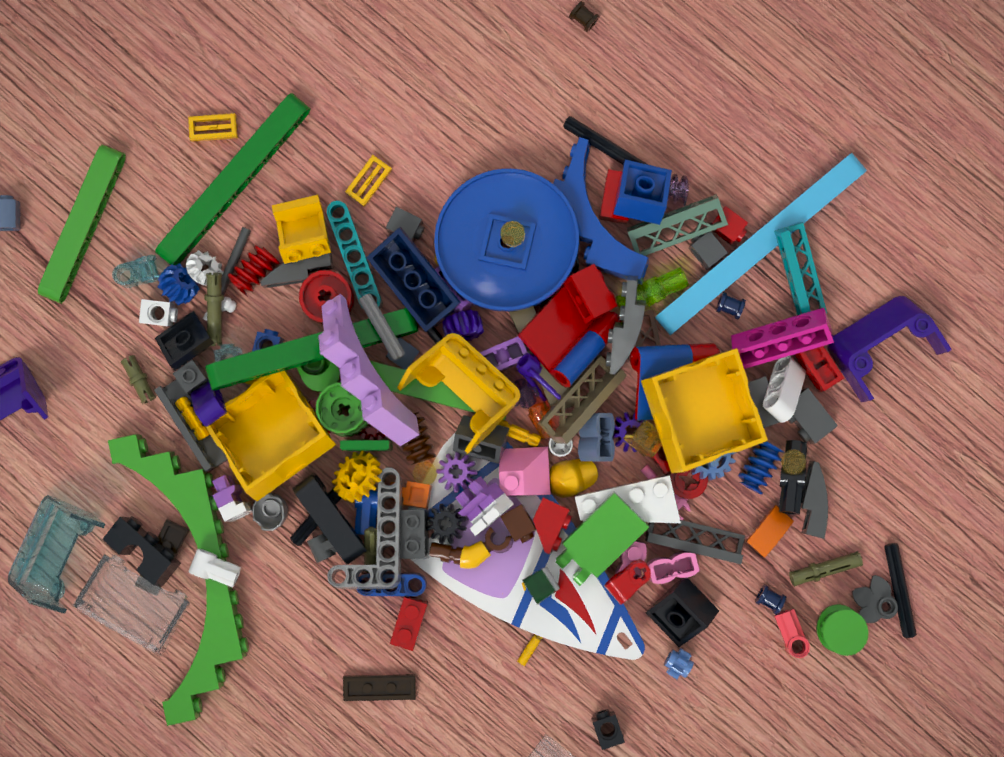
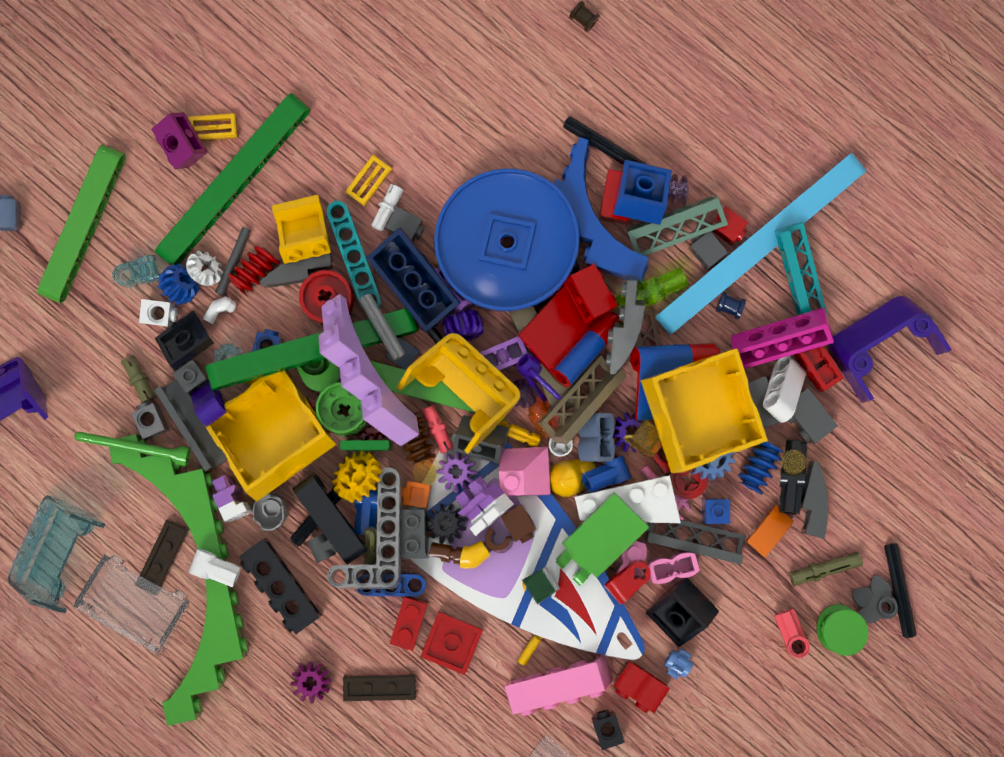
black arch [102,516,181,586] -> none
yellow axle [175,396,210,440] -> none
olive pin [204,272,224,346] -> none
clear yellow tile [500,221,525,247] -> none
red slope [533,498,573,554] -> none
dark blue bush [755,584,787,615] -> none
none -> bright green piece [74,431,191,466]
none -> flat silver brick [131,401,170,440]
none -> magenta brick [151,112,208,170]
none -> black brick [239,538,322,635]
none -> magenta gear [290,661,332,703]
none -> white axle [372,184,404,231]
none -> red plate [420,611,483,675]
none -> coral pin [421,404,453,454]
none -> bright pink wedge [505,654,613,716]
none -> blue piece [582,455,632,493]
none -> red brick [613,660,670,713]
none -> blue brick [702,499,730,524]

